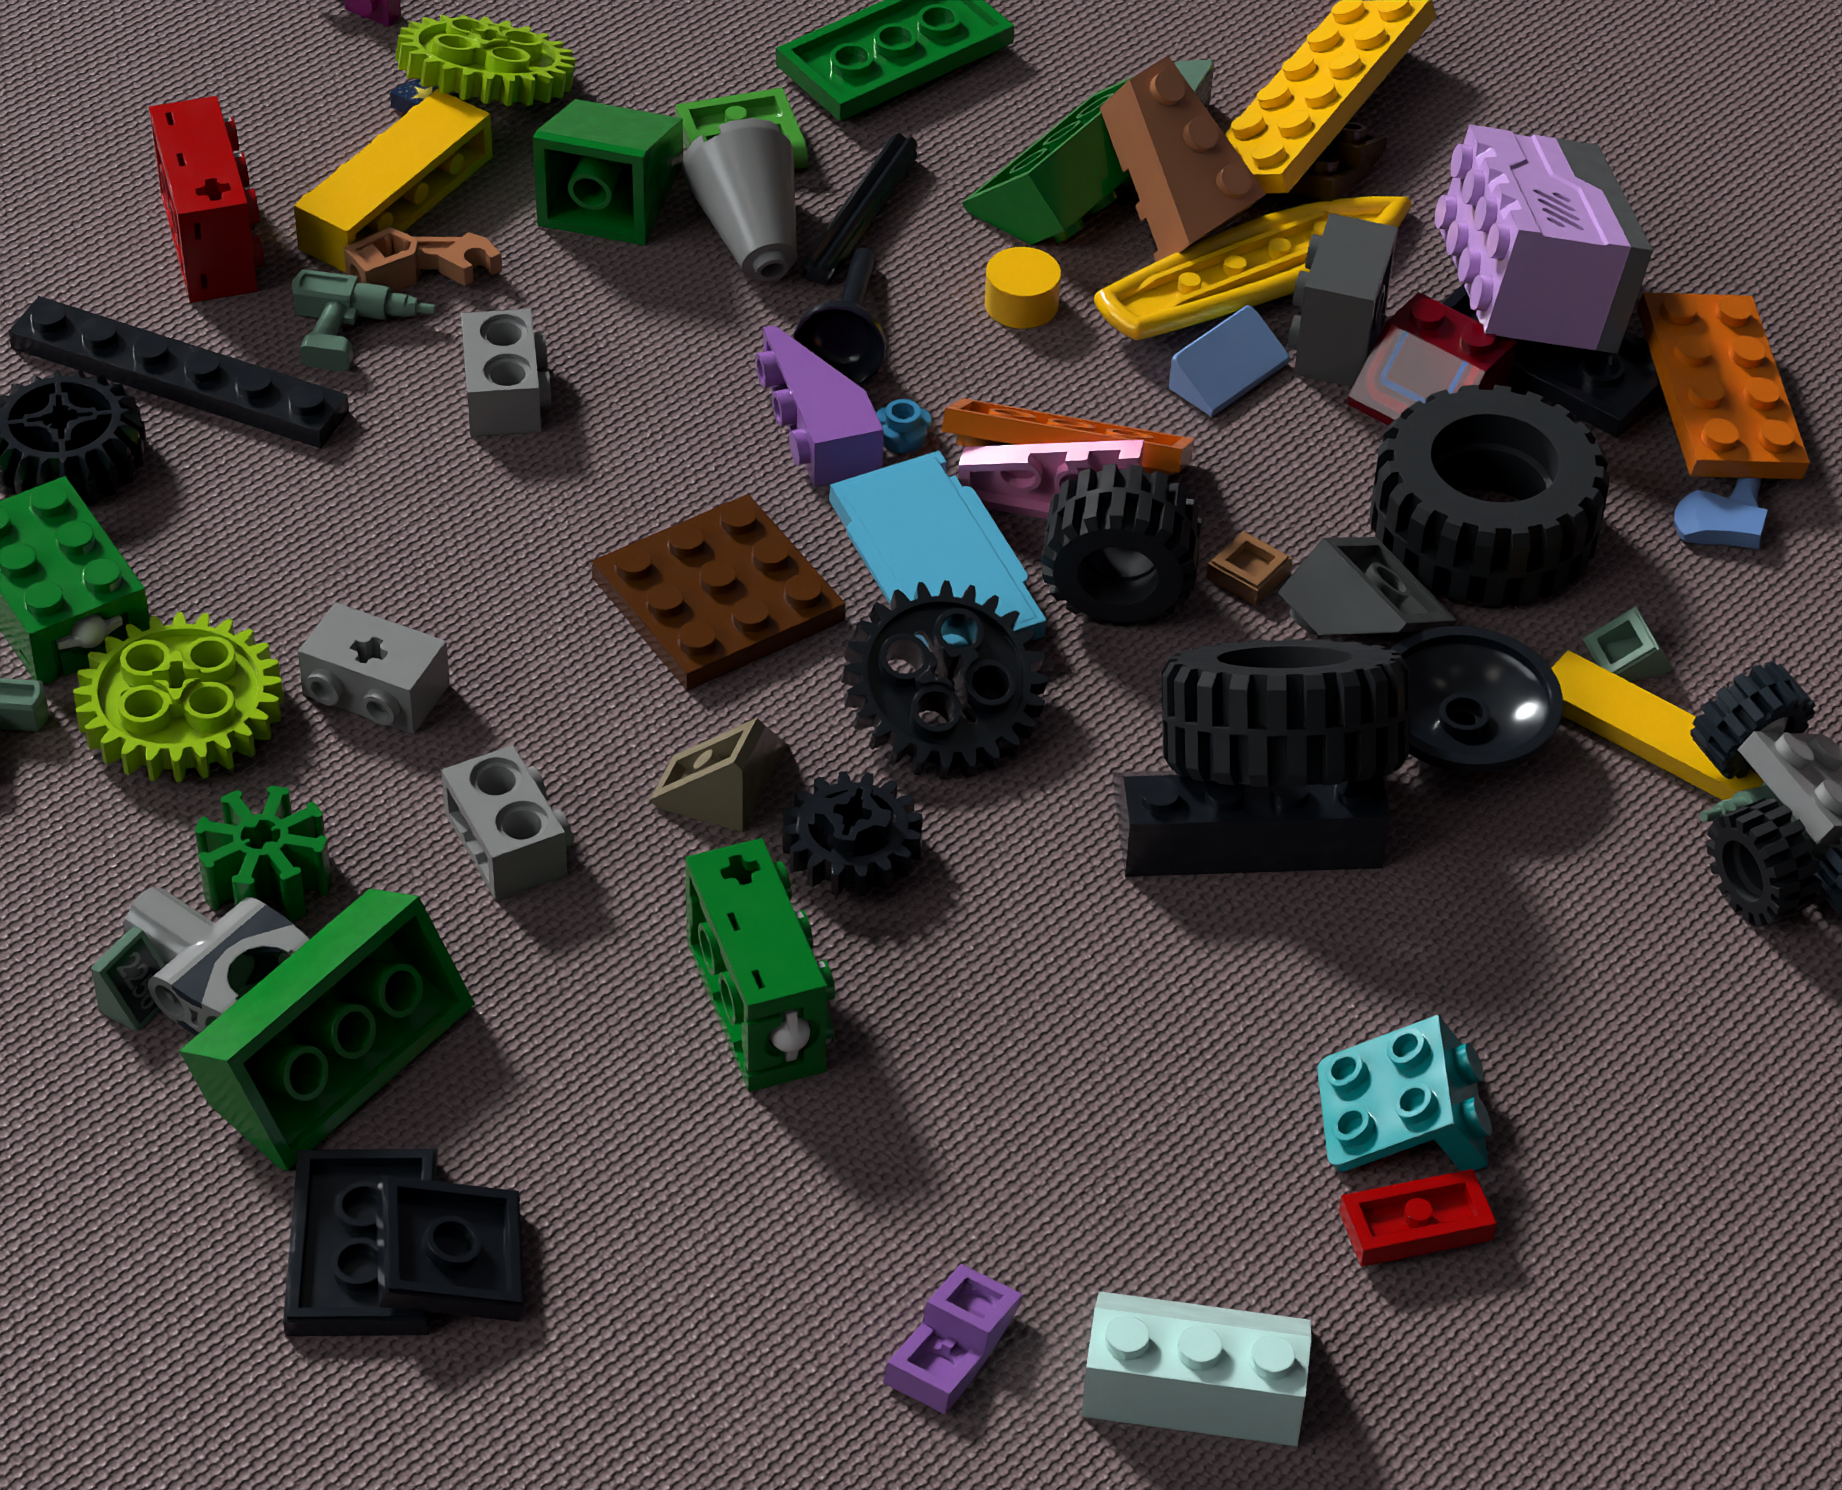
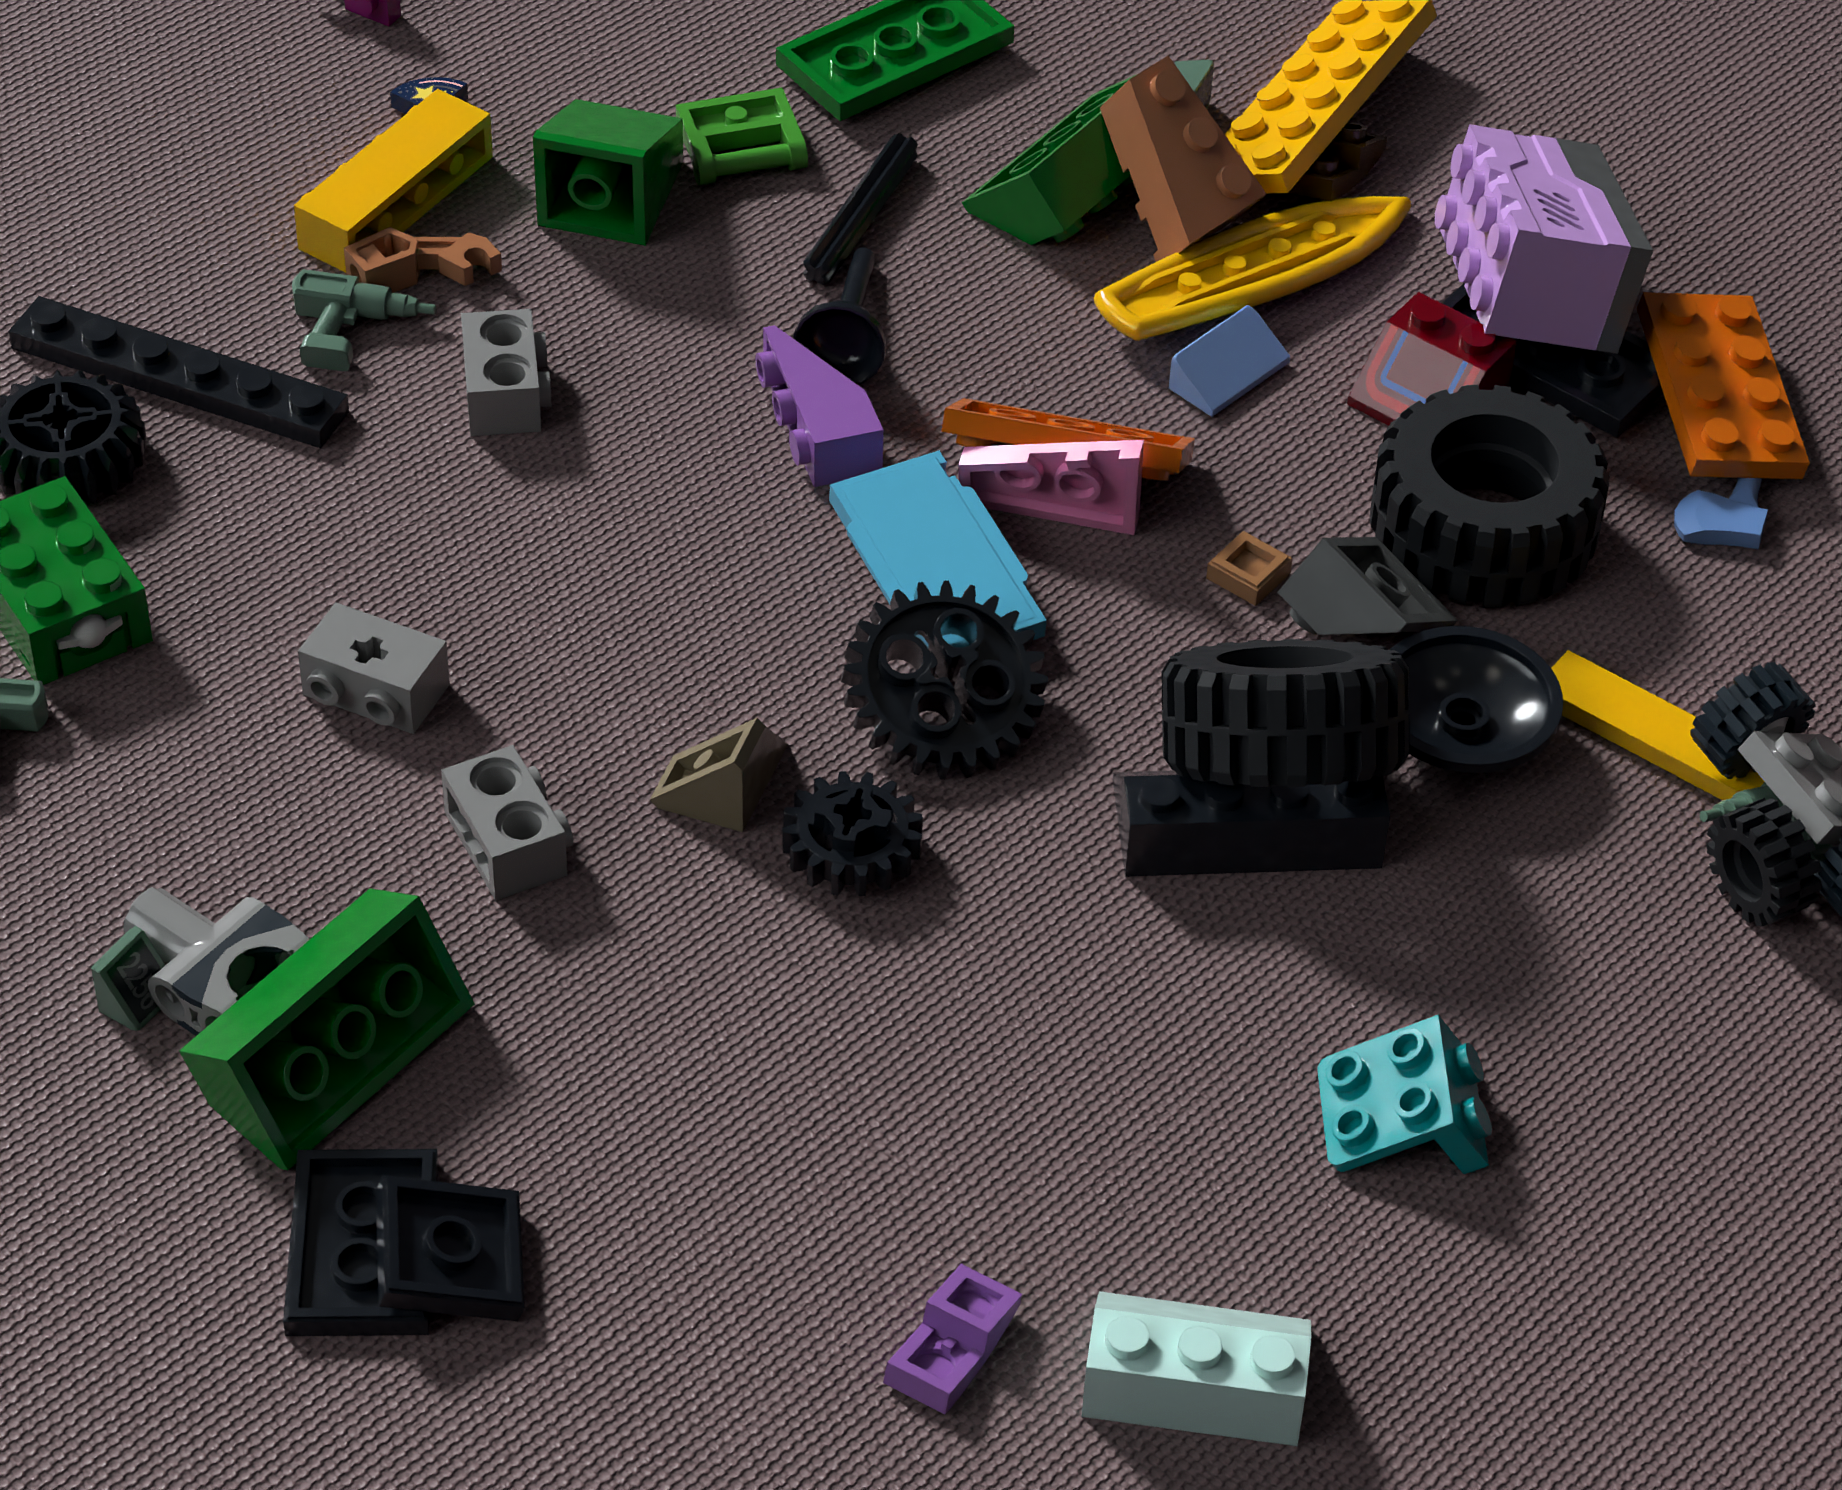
lime gear [73,612,284,782] -> none
red piece [149,96,265,303] -> none
green gear [195,786,332,922] -> none
lime gear [395,15,576,106] -> none
reddish brown plate [591,494,846,691] -> none
light grey cone [681,118,797,281] -> none
green piece [685,838,835,1092] -> none
dark azure plate [876,399,932,453] -> none
yellow piece [984,247,1061,329] -> none
black tyre [1041,464,1202,627] -> none
dark grey brick [1288,213,1398,386] -> none
red plate [1339,1169,1497,1267] -> none
sand green slope [1582,606,1674,682] -> none

